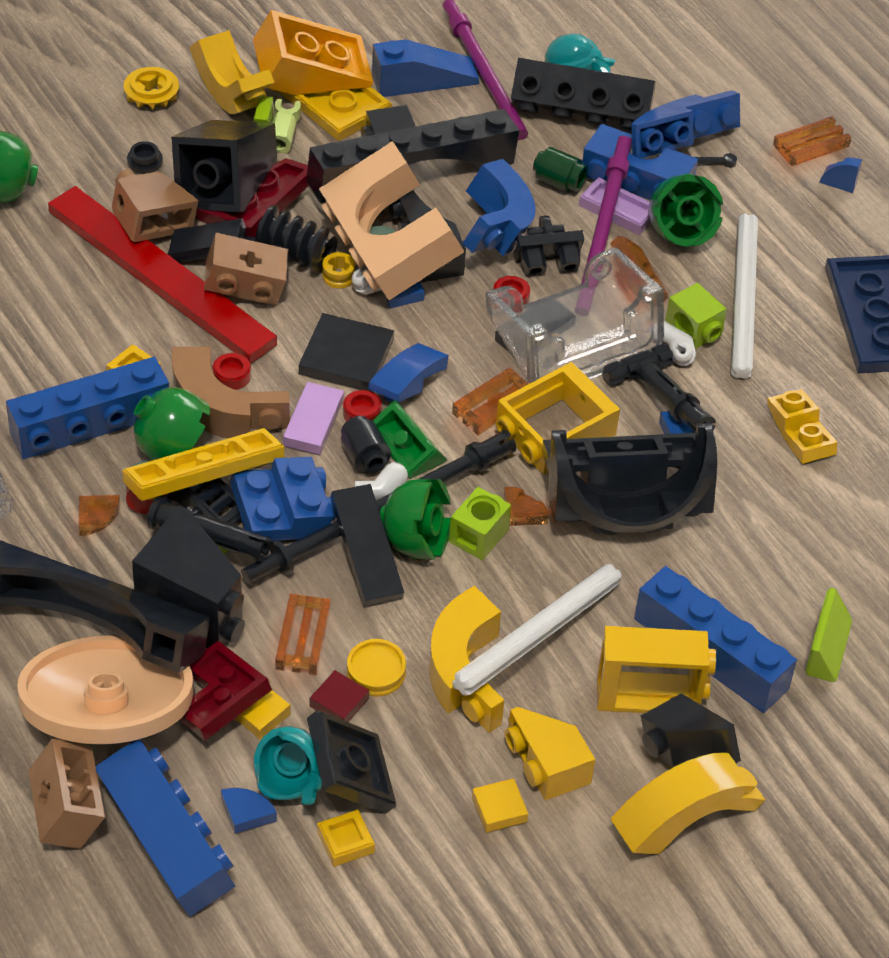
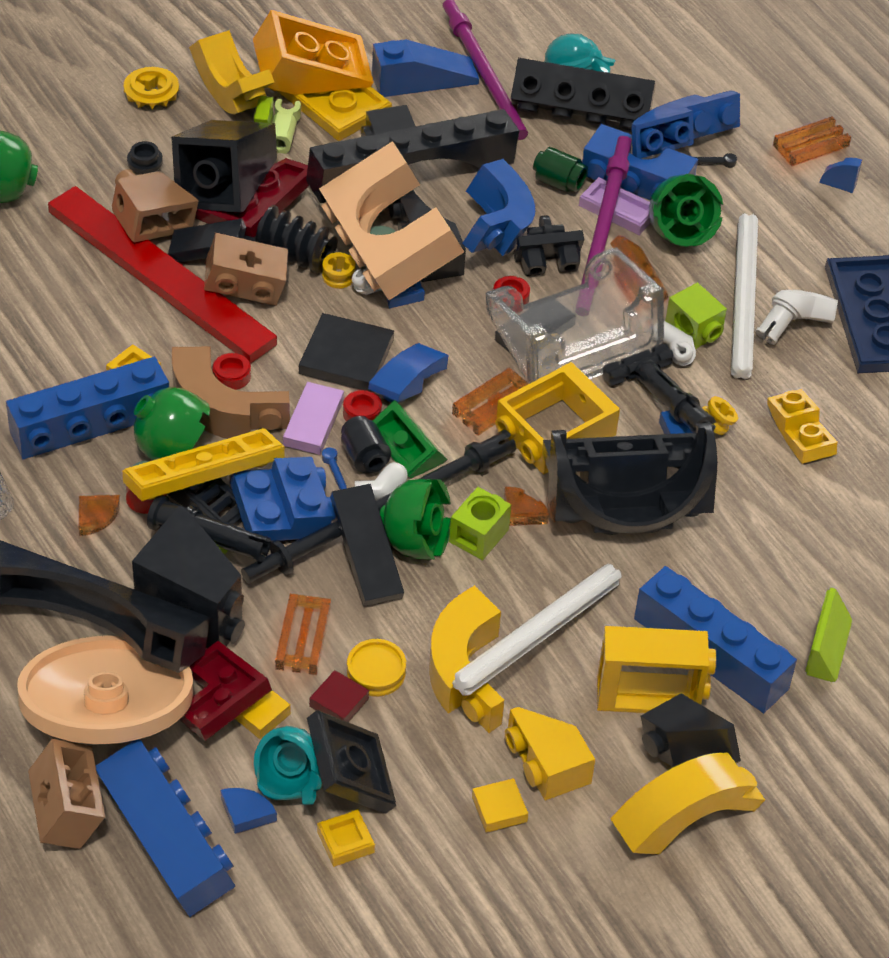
none -> blue hinge [322,447,347,490]
none -> yellow bush [702,396,738,435]
none -> white arm [755,290,838,345]

